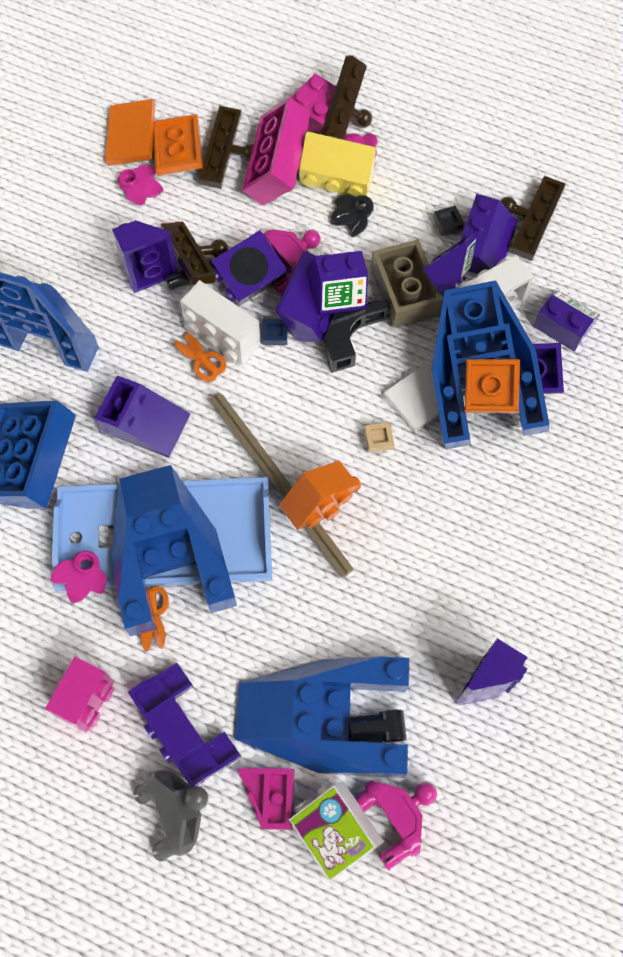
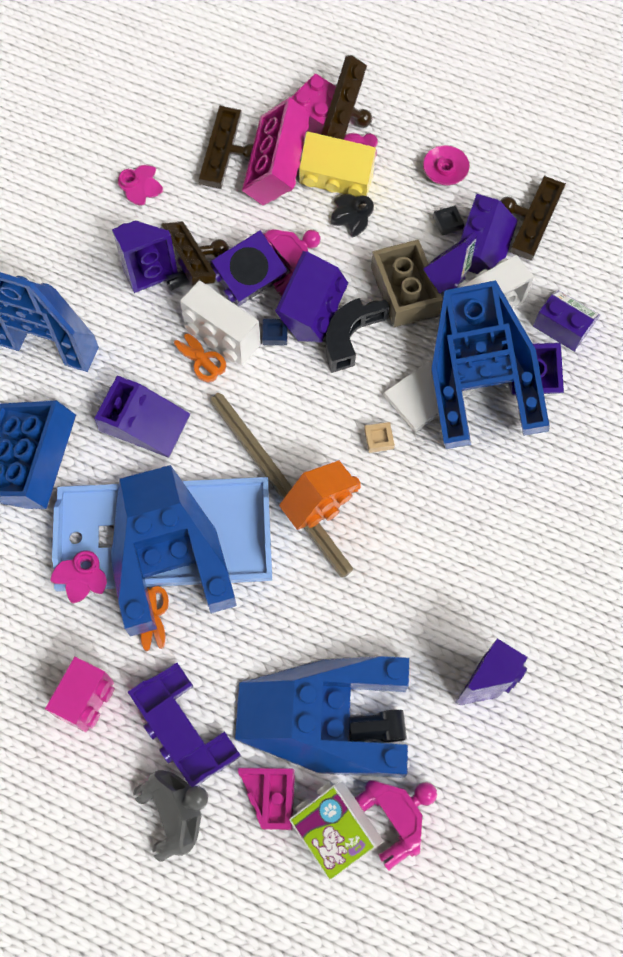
orange tile [105,99,155,166] -> none
orange tile [153,114,203,176] -> none
dark purple slope [307,251,368,315] -> none
orange tile [465,359,520,413] -> none
none -> dark pink dish [423,145,470,185]

